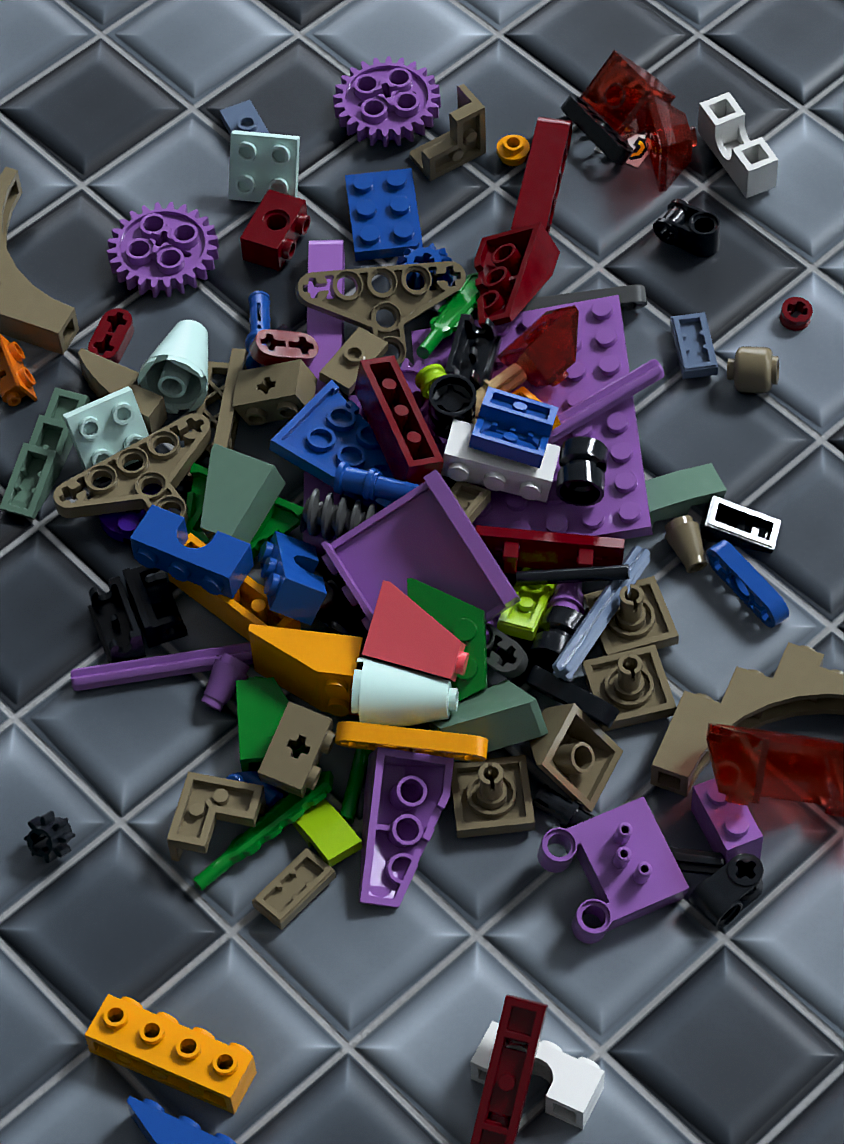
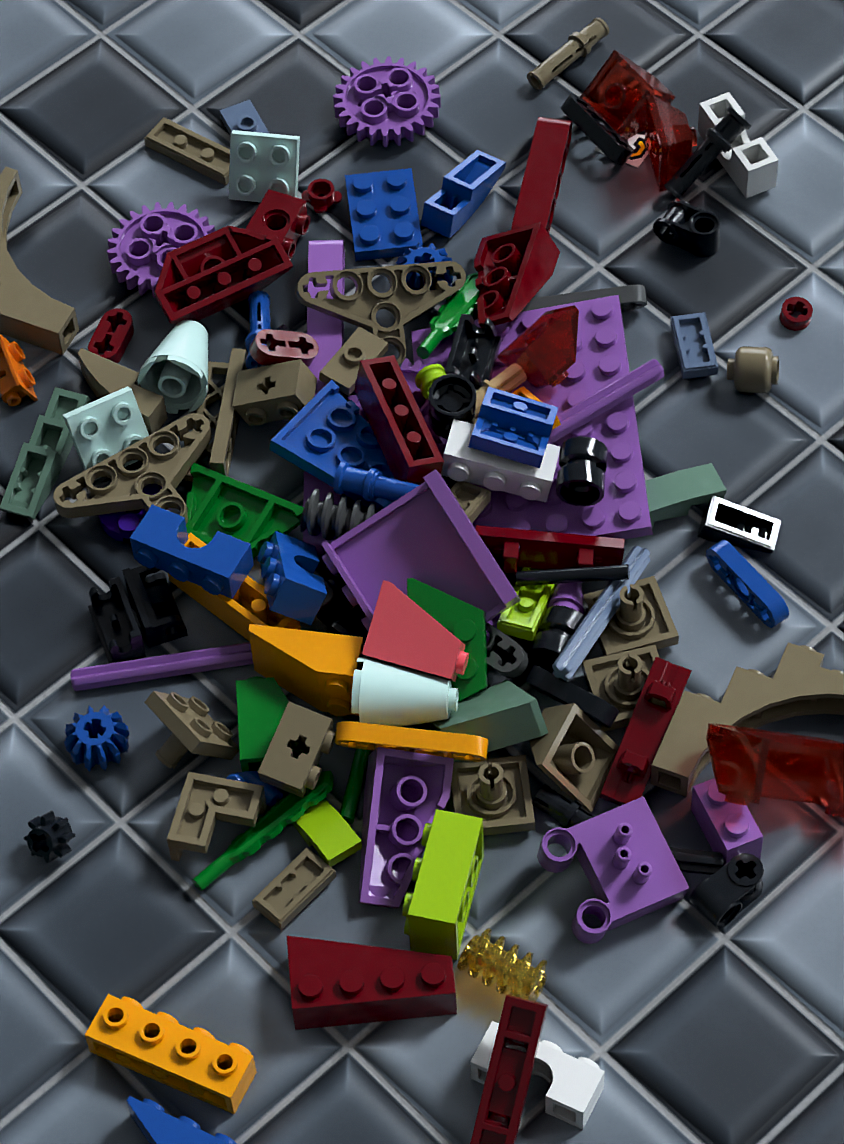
sand green slope [200,443,286,544] -> none
medium lavender cone [201,653,250,712] -> none
dark tan panel [410,84,486,181] -> none
light orange plate [497,135,530,166] -> none
dark tan cone [664,515,708,573] -> none
none -> blue gear [64,705,130,772]
none -> dark tan tile [144,117,230,185]
none -> dark tan plate [144,691,239,769]
none -> dark red wedge [154,225,293,324]
none -> dark red wedge [287,936,457,1030]
none -> dark red plate [301,179,342,213]
none -> lime brick [402,809,484,960]
none -> blue slope [421,150,506,238]
none -> clear yellow piece [457,928,547,1001]
none -> dark tan pin [527,17,609,90]
none -> dark red hinge [599,657,692,806]
none -> black pin [663,106,752,199]

